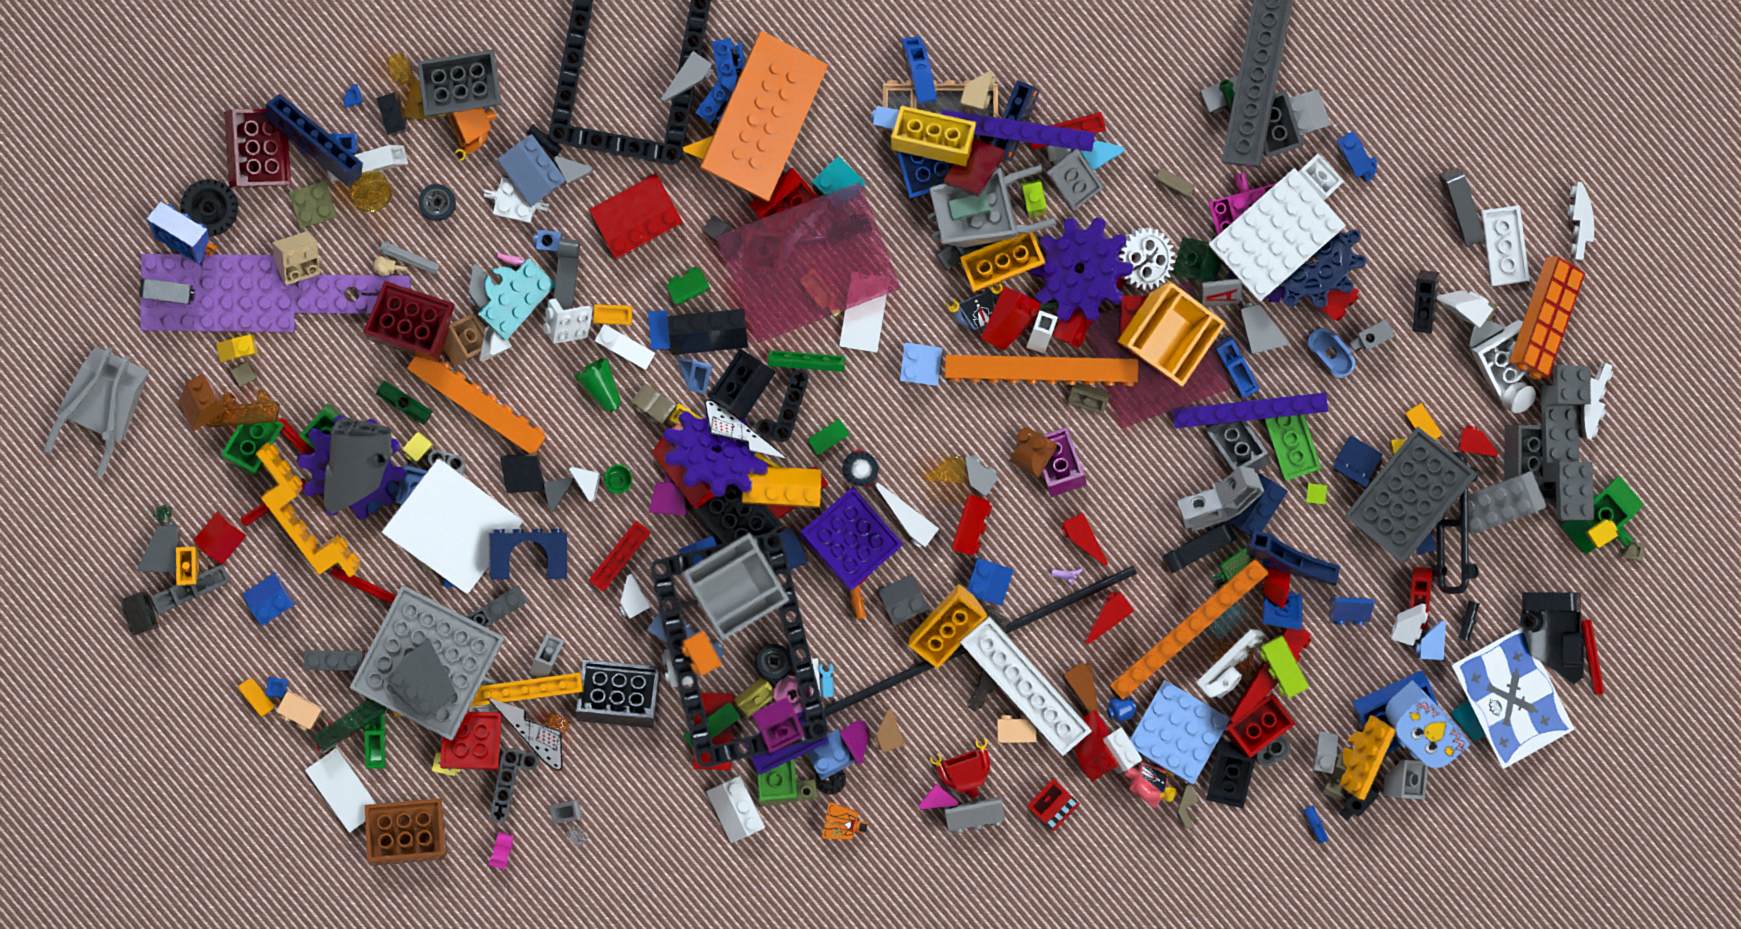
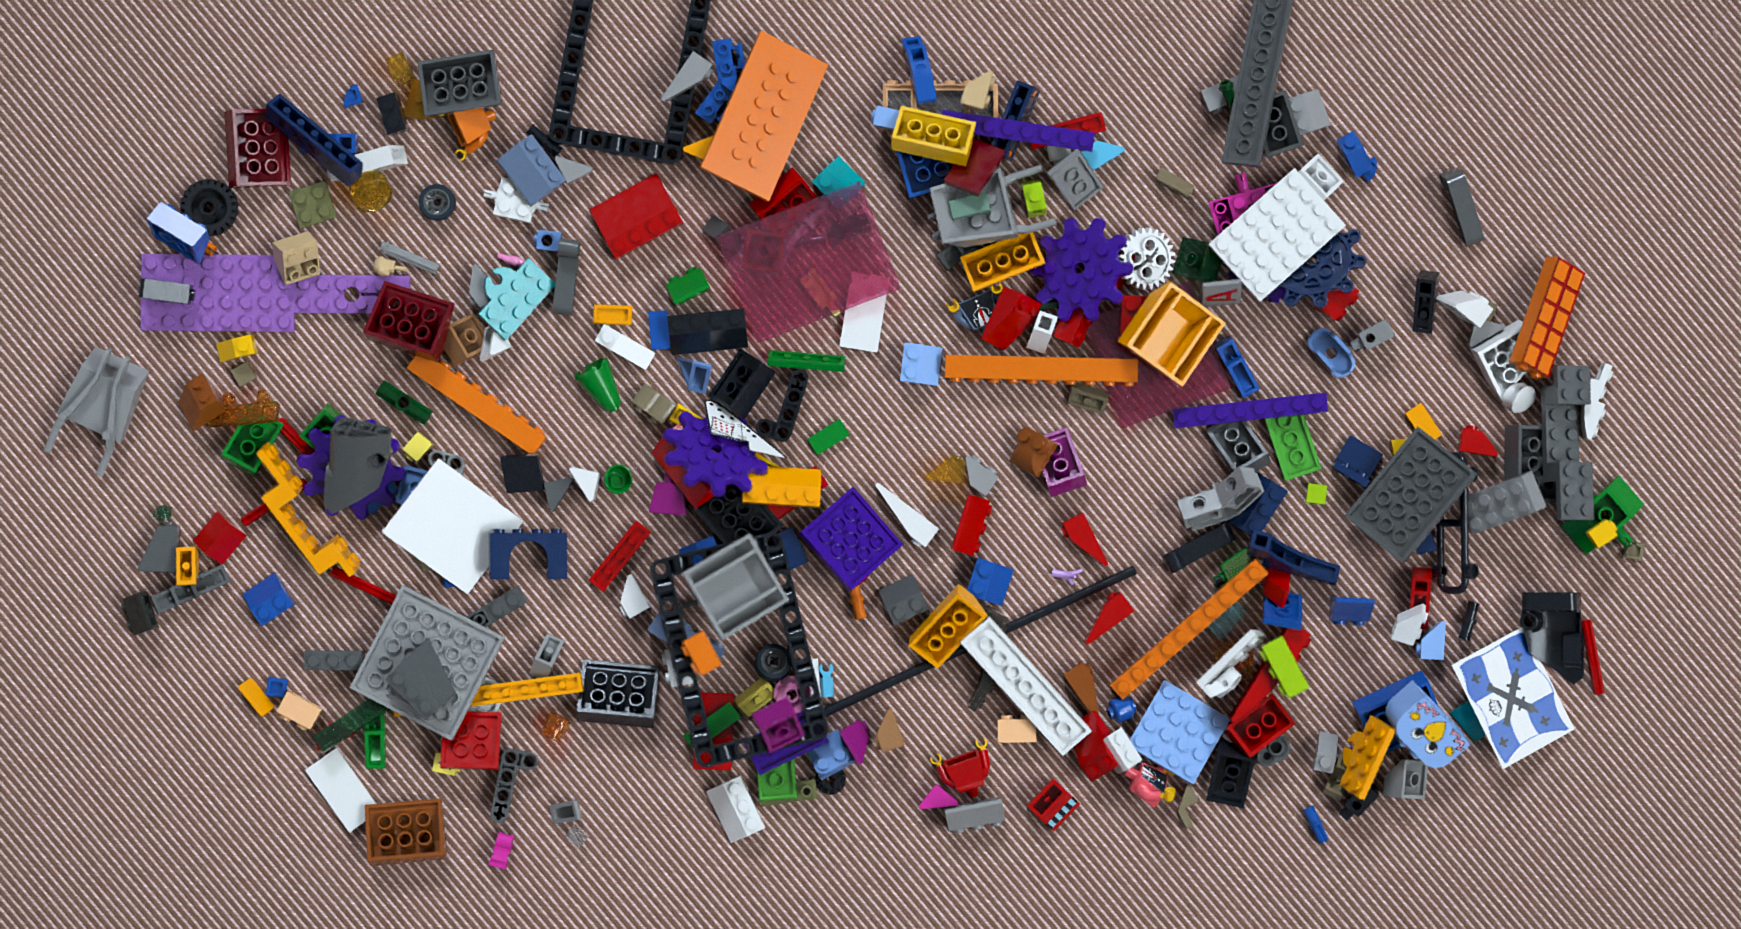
white sticker [487,698,563,771] -> none
white bracket [543,299,592,344] -> none
orange torso [822,801,868,840] -> none
black plate [842,448,879,488] -> none
light grey slope [1239,302,1289,355] -> none
white tile [1481,205,1530,287] -> none
white slope [1568,182,1594,261] -> none

